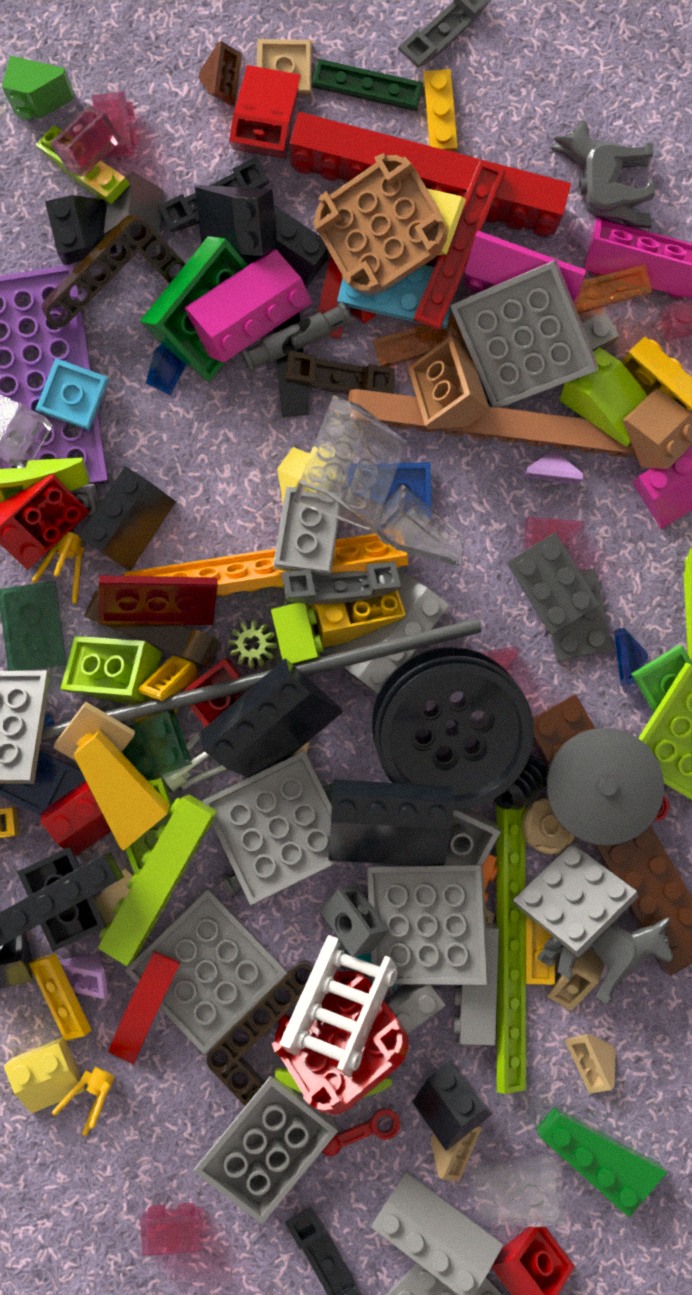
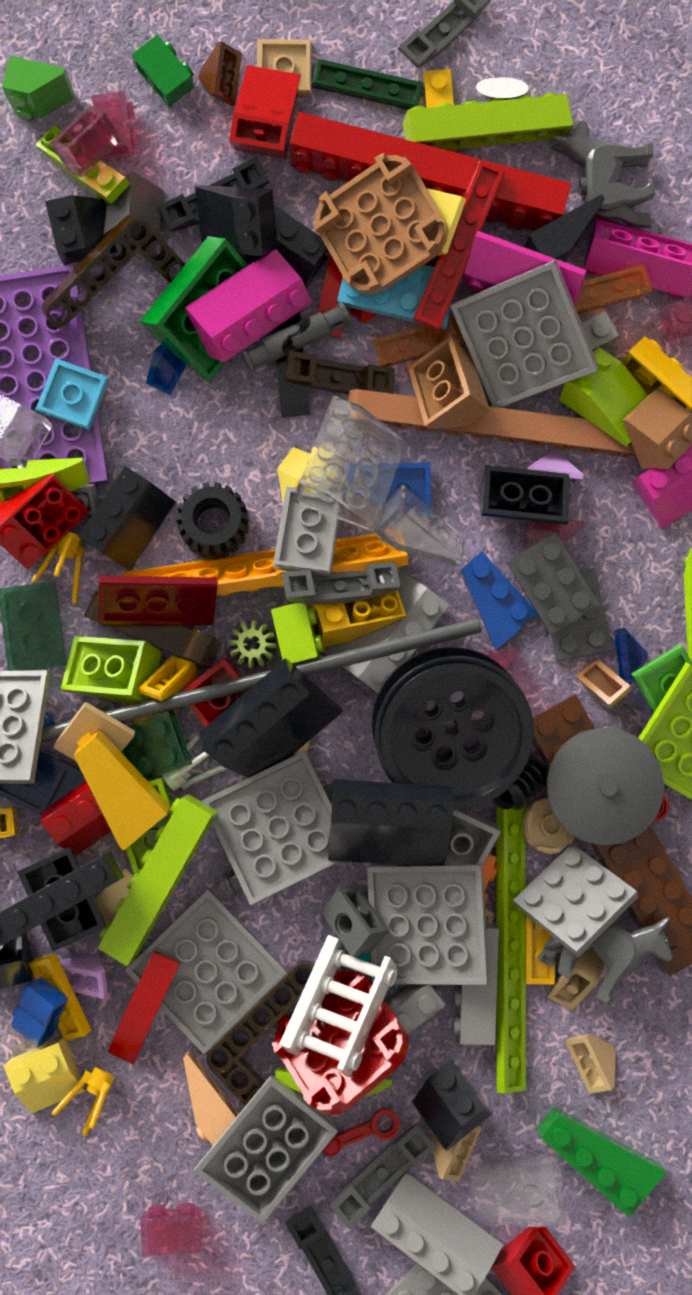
none -> blue brick [11,977,68,1048]
none -> green brick [131,35,194,107]
none -> black tyre [176,482,249,559]
none -> light nougat slope [183,1049,239,1146]
none -> dark grey slope [330,1123,436,1229]
none -> lime brick [402,93,573,151]
none -> blue wing [460,551,537,651]
none -> white sticker [476,78,528,98]
none -> black slope [479,465,570,525]
none -> black slope [524,194,605,263]
none -> medium nougat slope [575,658,632,709]

